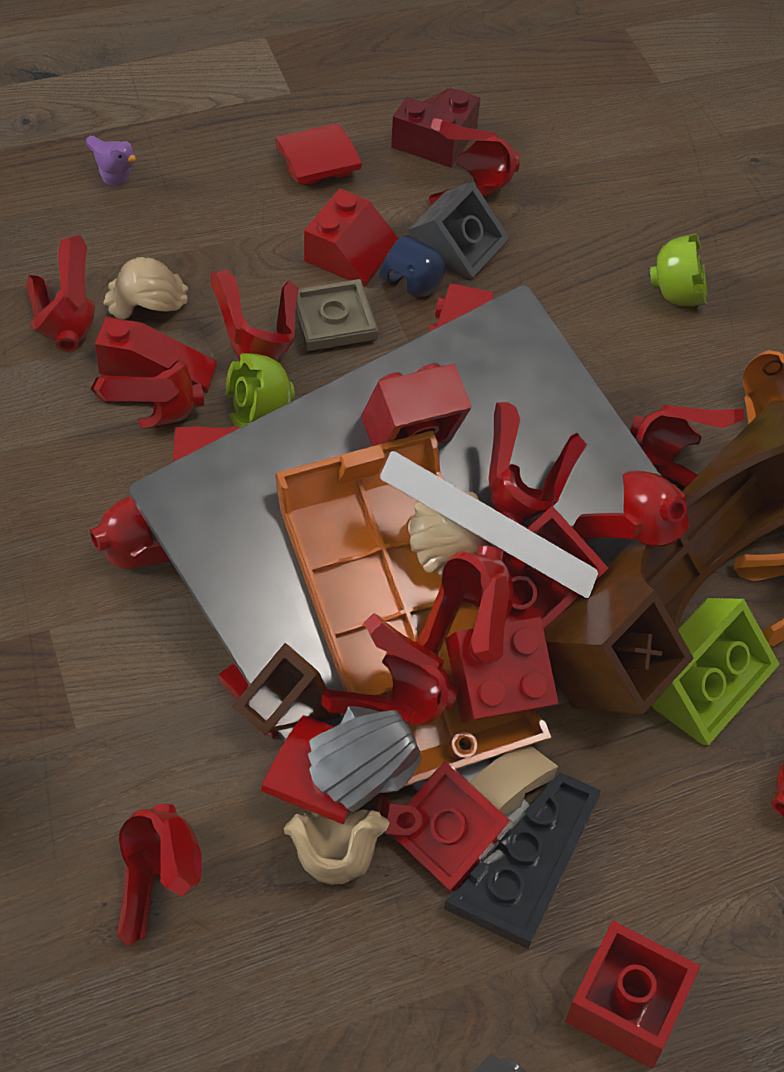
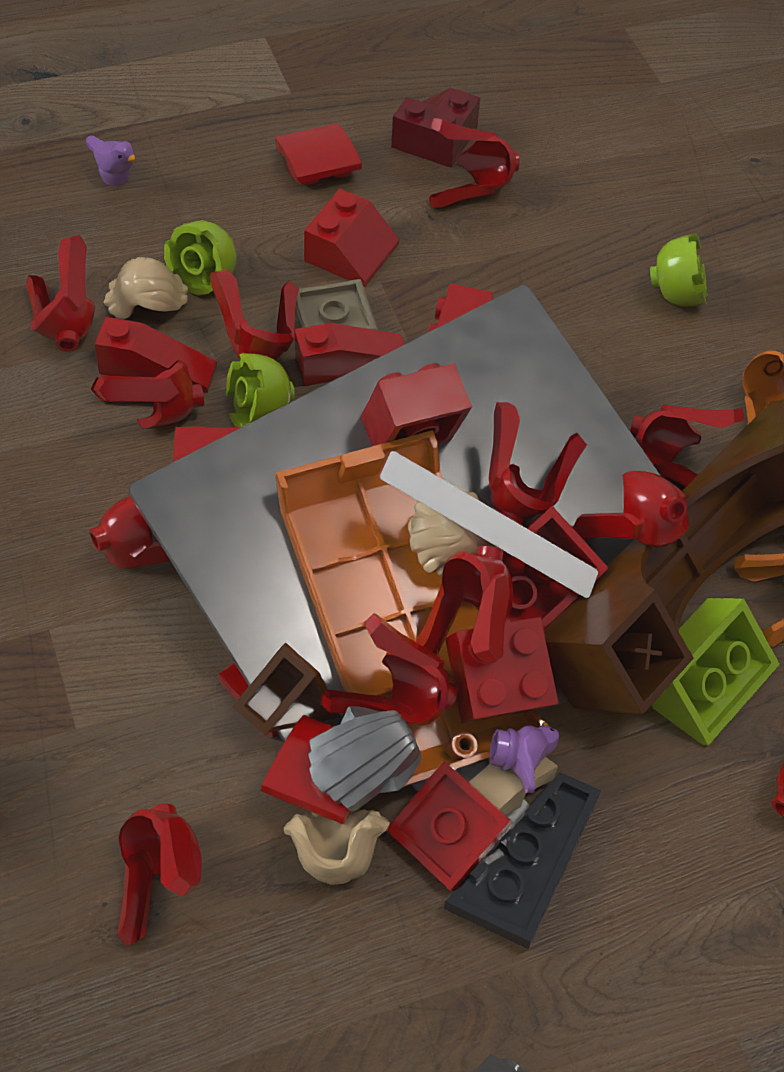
red piece [377,792,422,836] -> none
dark blue helmet [379,235,445,298] -> none
dark grey slope [408,181,510,279] -> none
red brick [565,920,701,1069] -> none
none -> lime cylinder [164,220,237,295]
none -> red slope [294,323,405,386]
none -> medium lavender animal [489,723,559,793]

